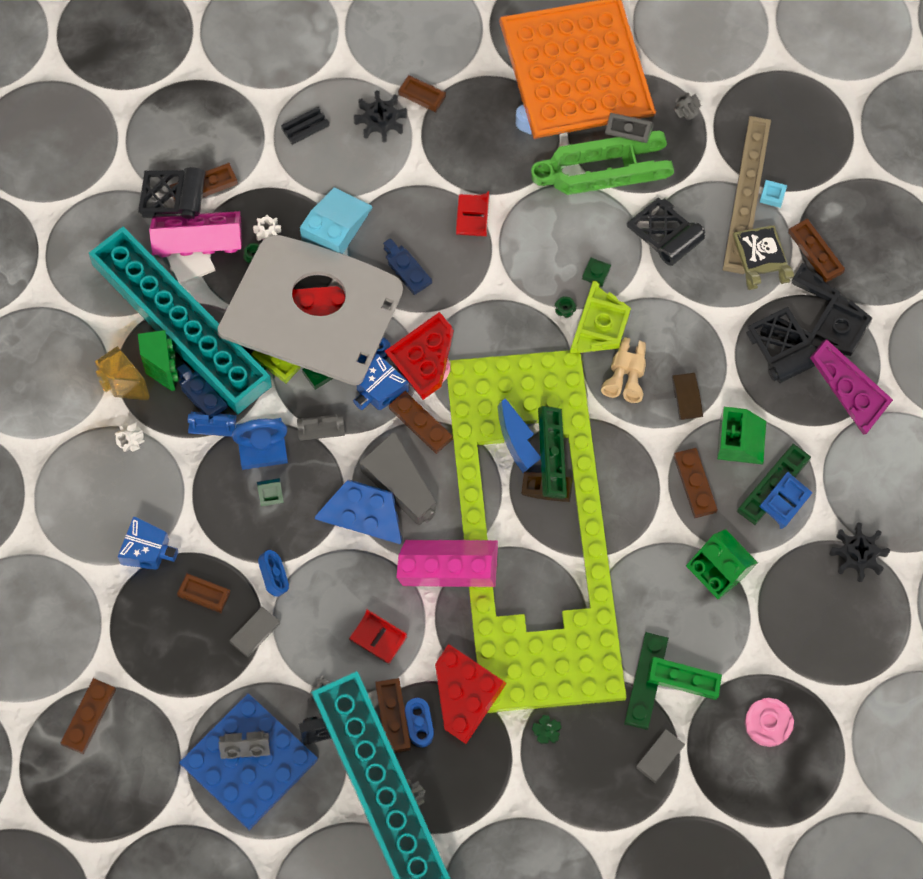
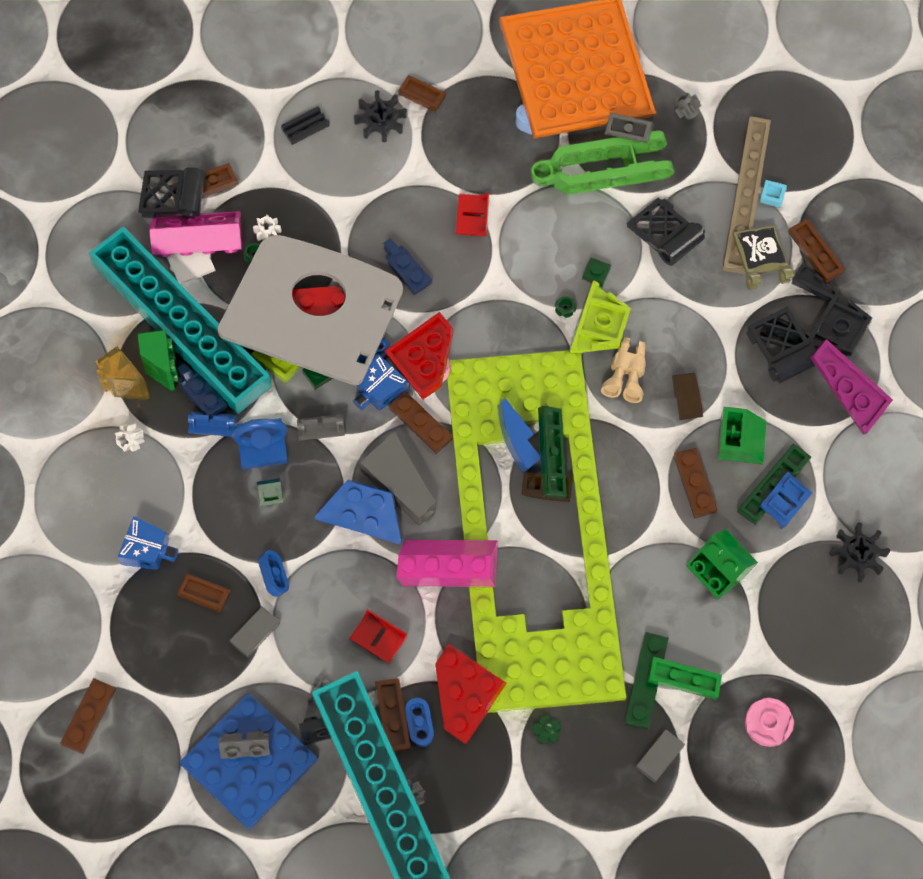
medium azure slope [300,187,372,254] -> none

